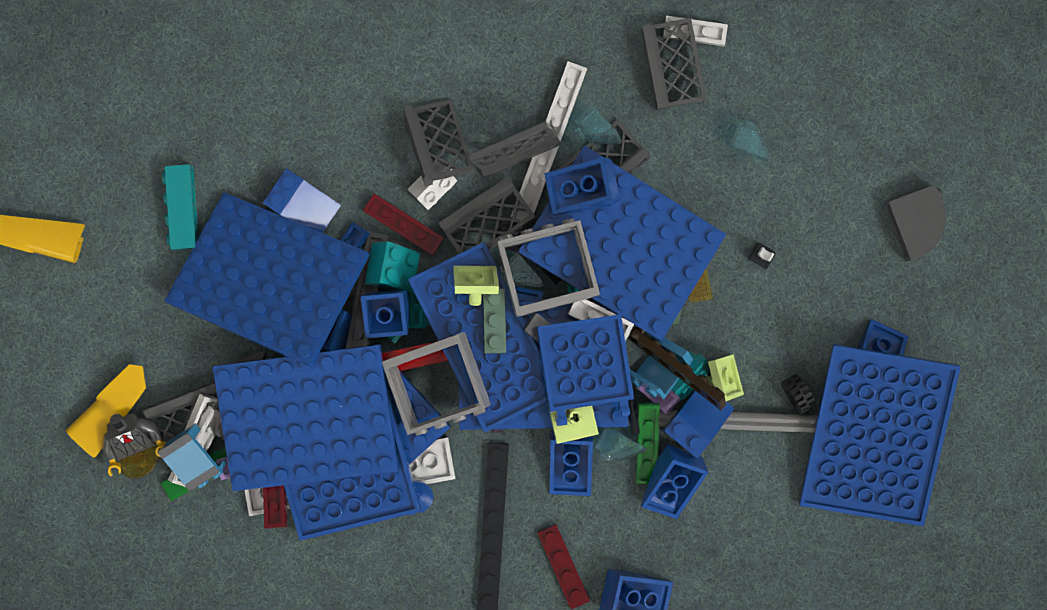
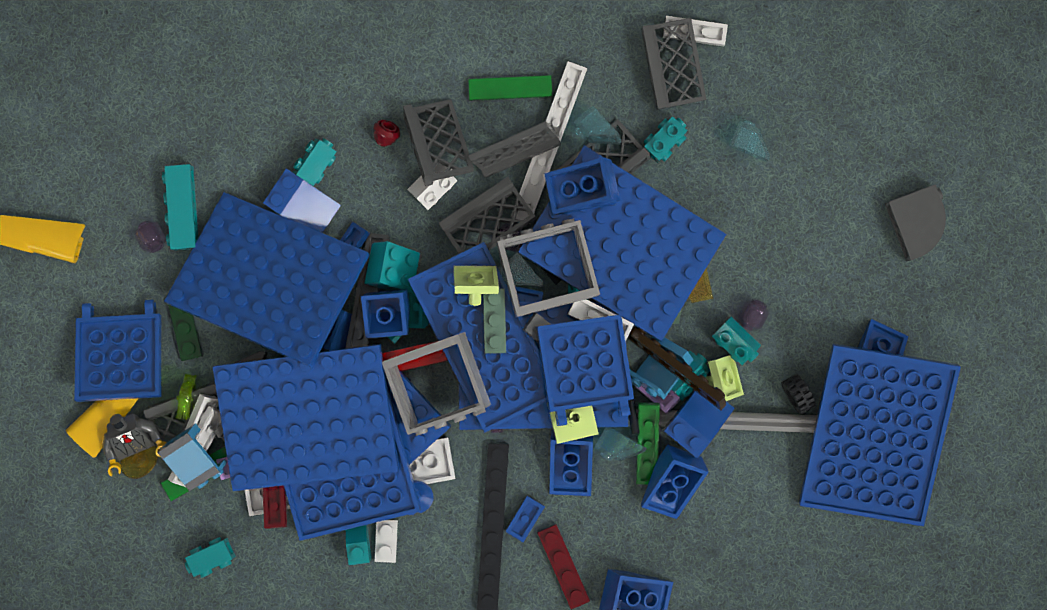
dark red plate [363,194,444,255] -> none
black piece [748,243,776,269] -> none
none -> blue plate [74,300,161,402]
none -> clear purple head [135,221,166,253]
none -> dark green plate [168,304,203,361]
none -> clear neon green piece [176,374,197,420]
none -> teal brick [185,537,236,578]
none -> teal brick [293,138,337,186]
none -> teal slope [346,525,372,565]
none -> dark red cone [373,120,401,147]
none -> white plate [375,520,398,563]
none -> green tile [469,75,552,101]
none -> blue plate [505,495,545,542]
none -> teal brick [643,116,688,163]
none -> teal brick [712,317,761,365]
none -> clear purple head [738,299,769,331]

